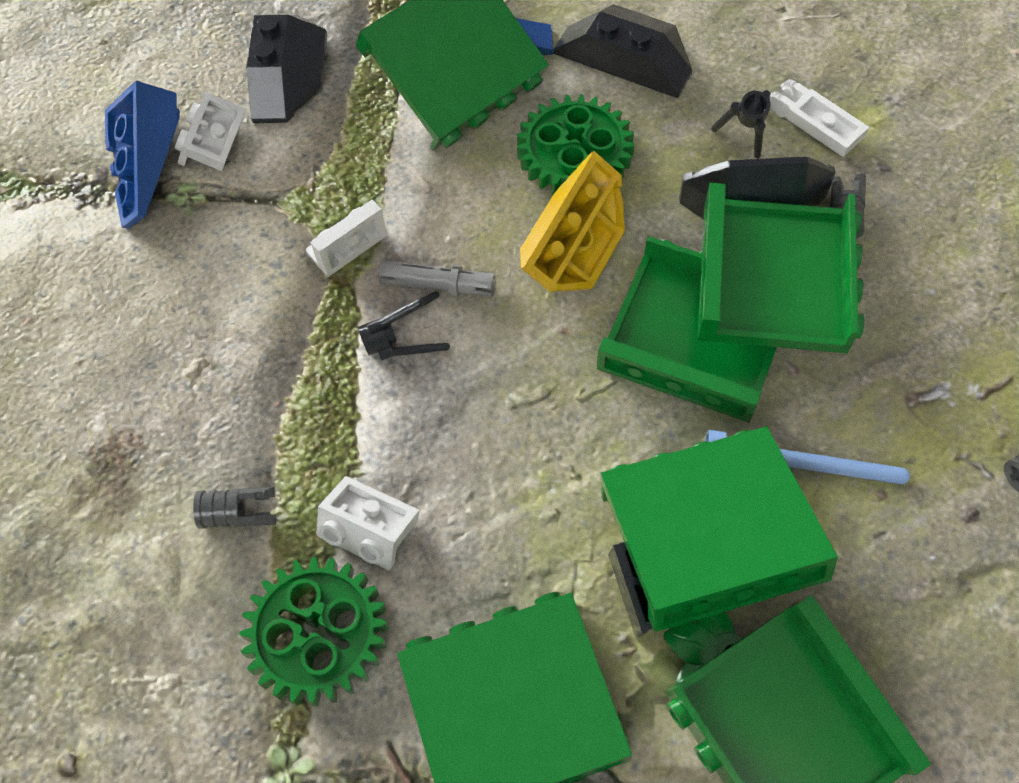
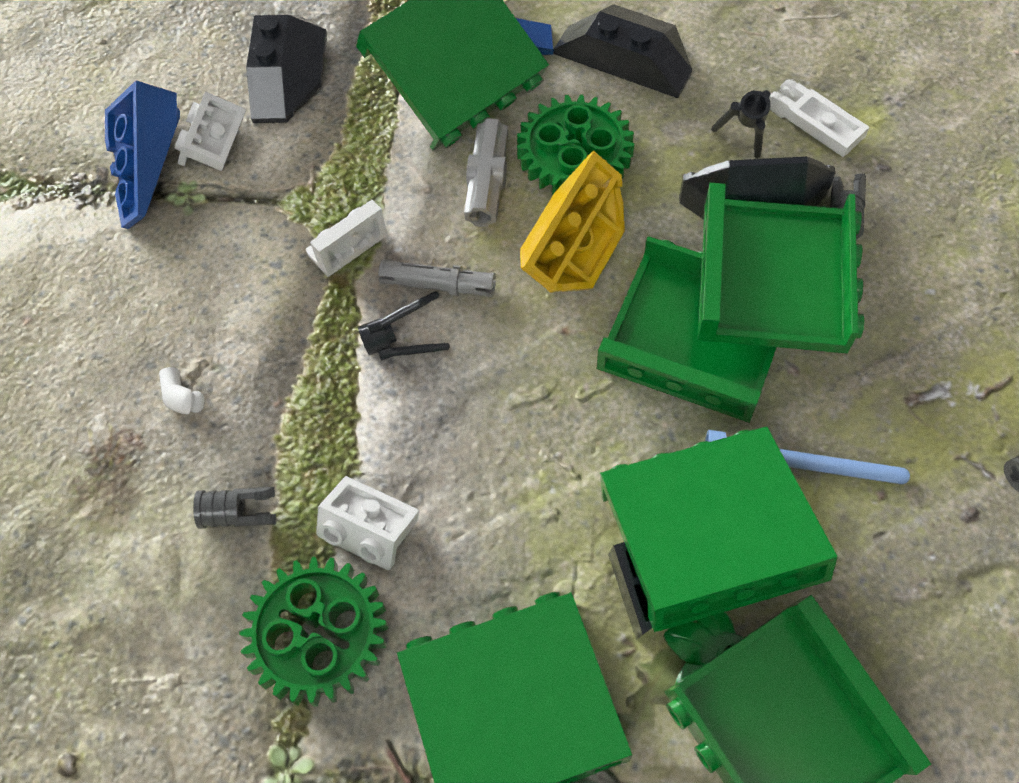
none -> white arm [159,367,205,414]
none -> light grey piece [464,119,508,227]

